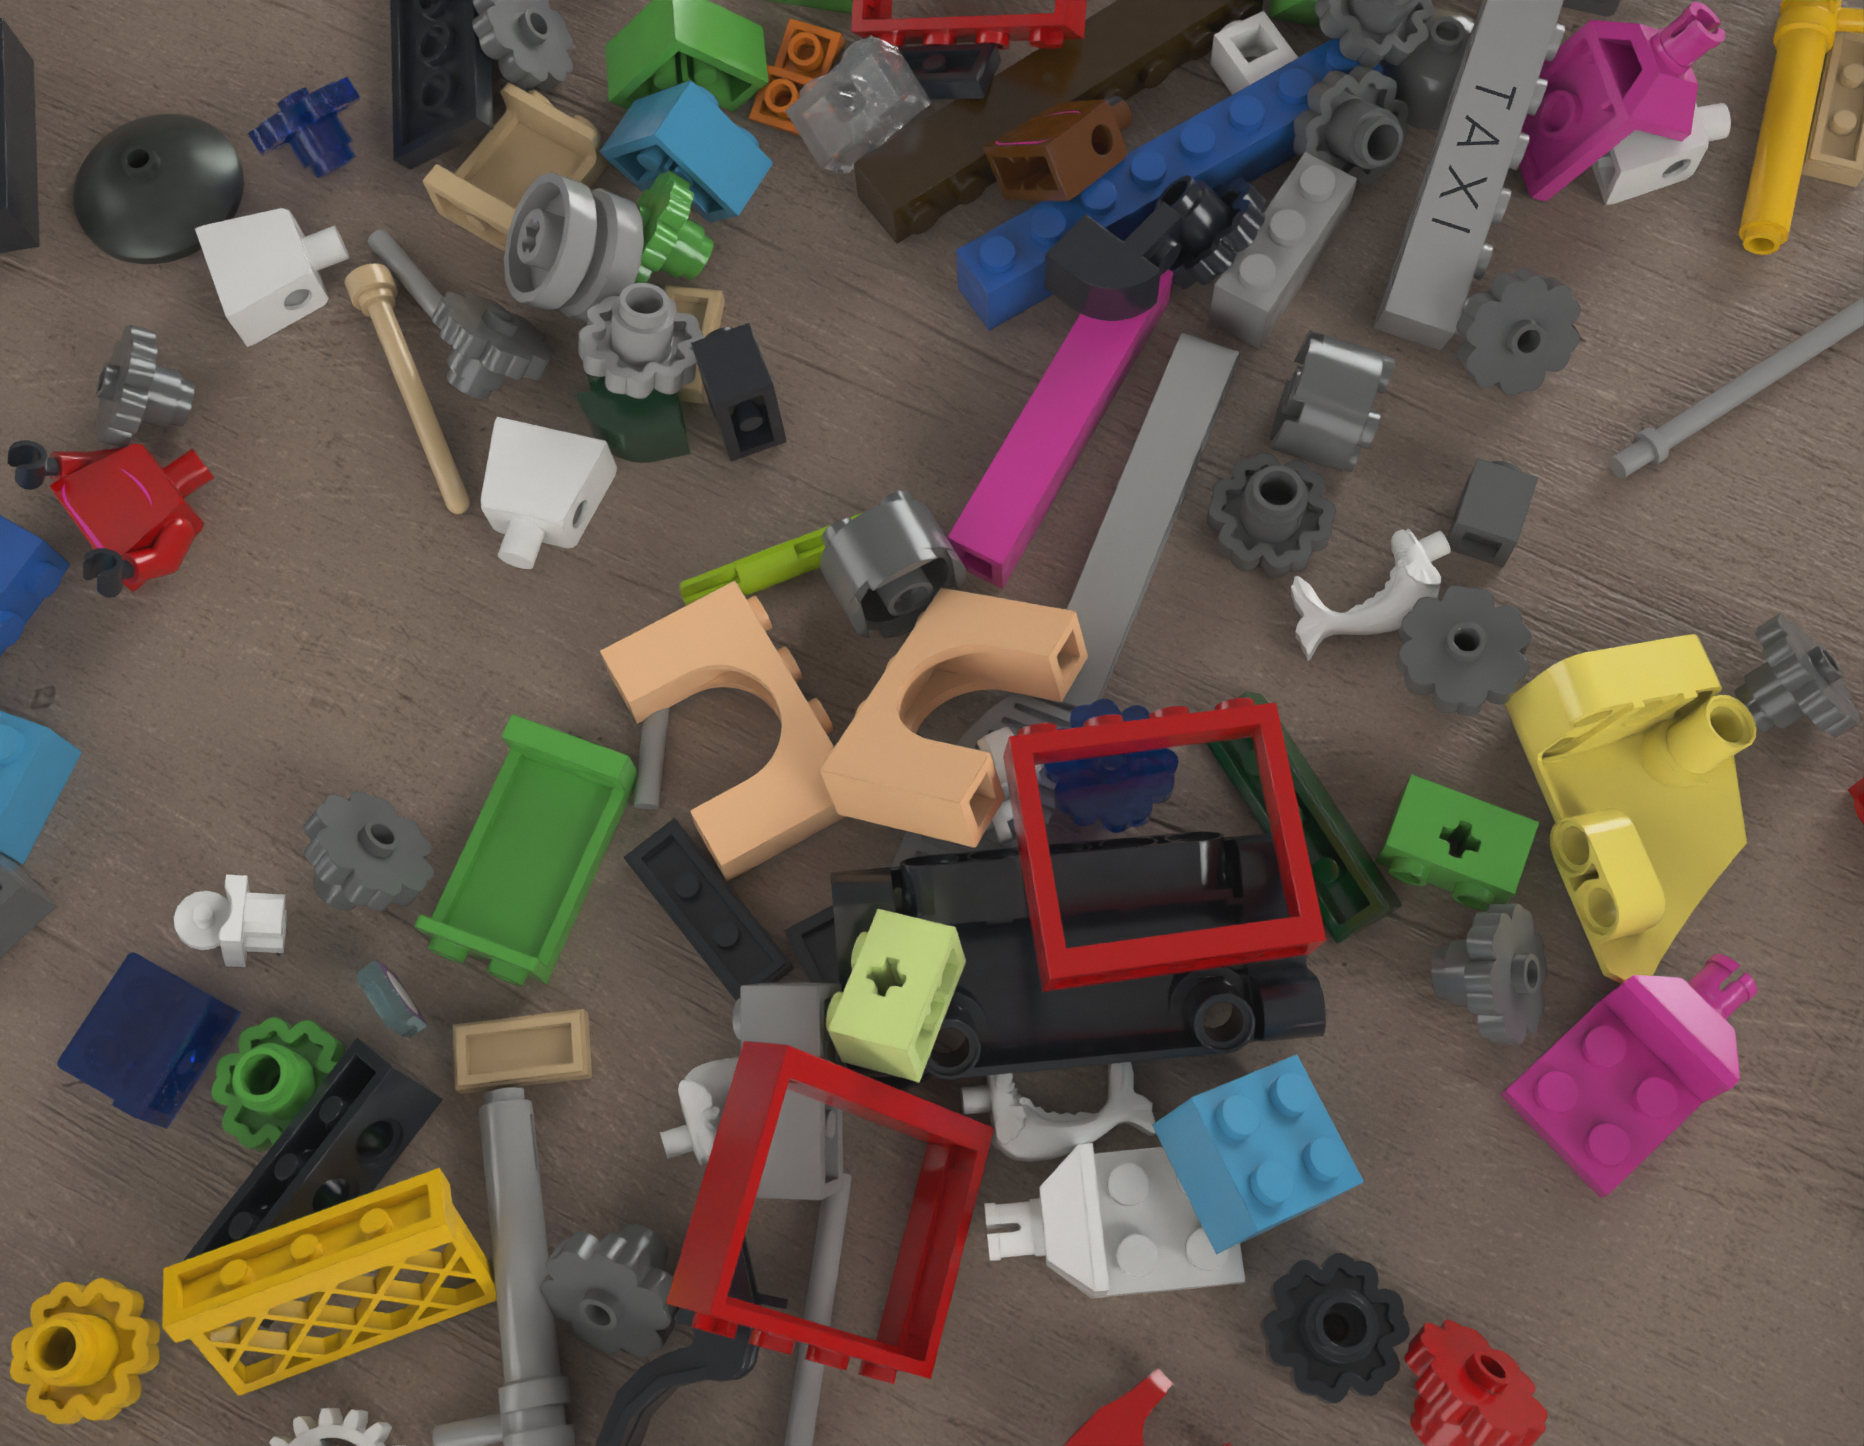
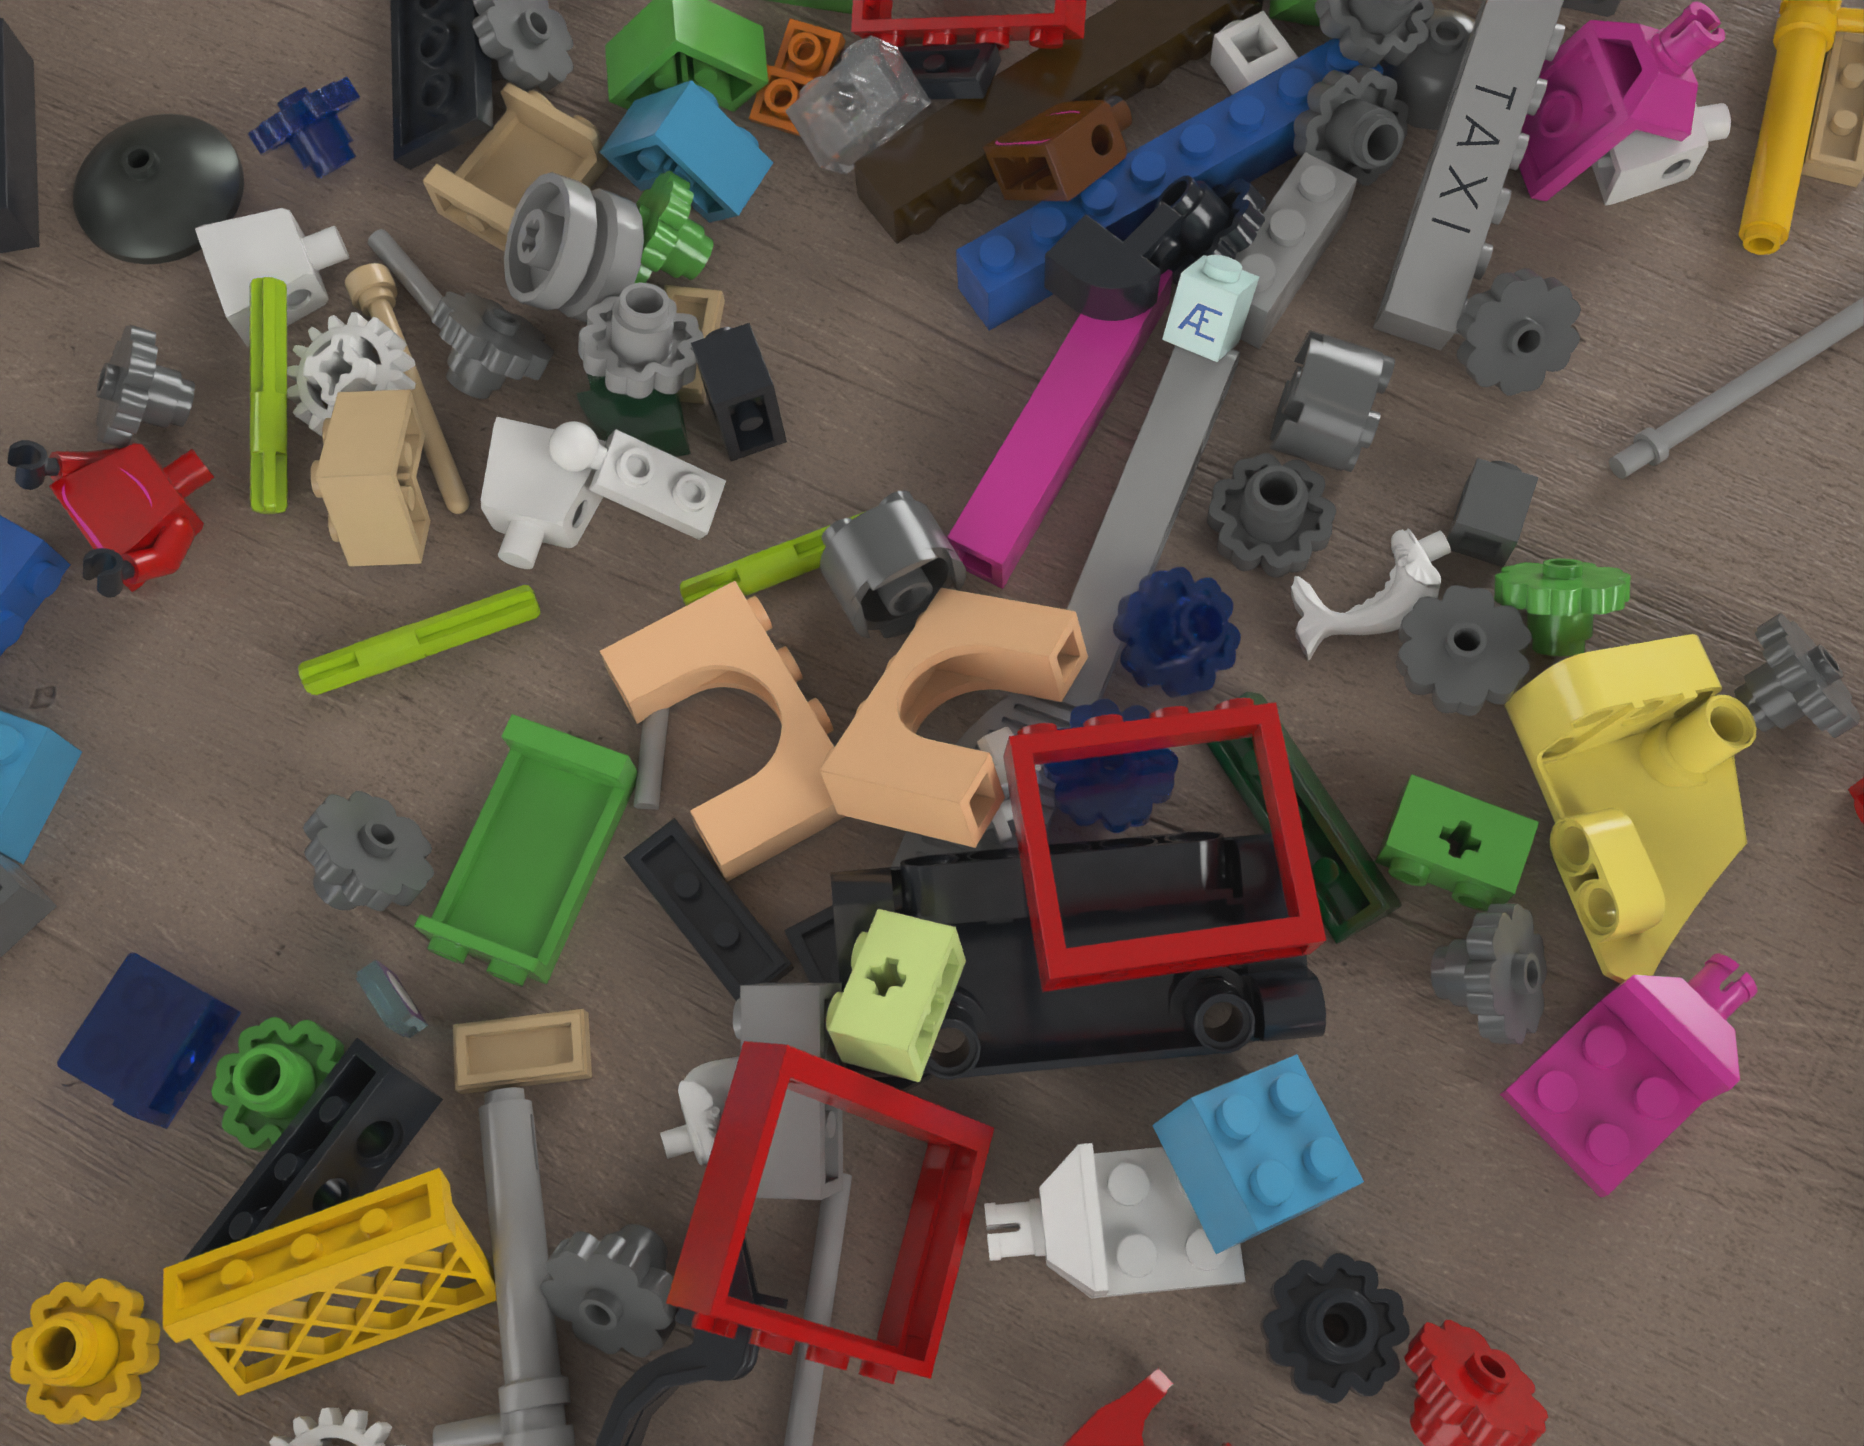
white hips [174,875,287,967] -> none
white animal [960,1062,1156,1162] -> none
none -> lime axle [249,277,288,514]
none -> white gear [287,312,416,436]
none -> lime axle [298,585,540,695]
none -> tan brick [311,389,431,566]
none -> white plate [549,421,726,540]
none -> clear blue plant [1113,567,1241,698]
none -> light aqua brick [1162,255,1259,362]
none -> bright green plant [1494,558,1631,656]

